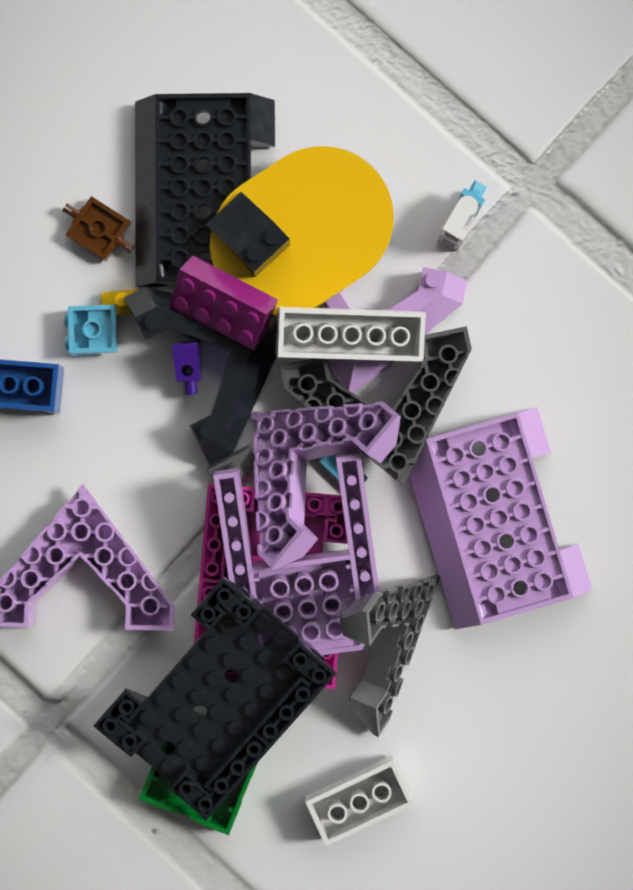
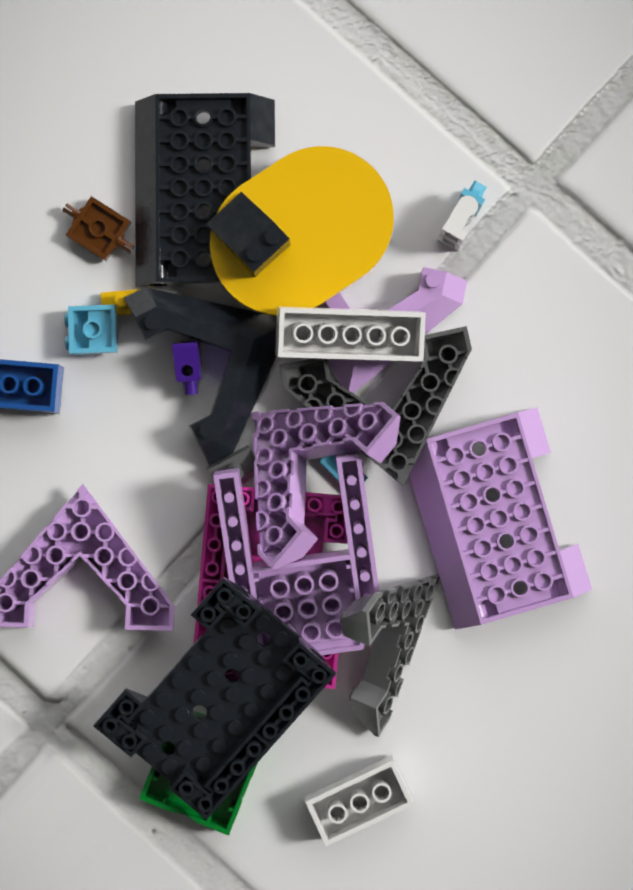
magenta brick [170,256,278,350] -> none

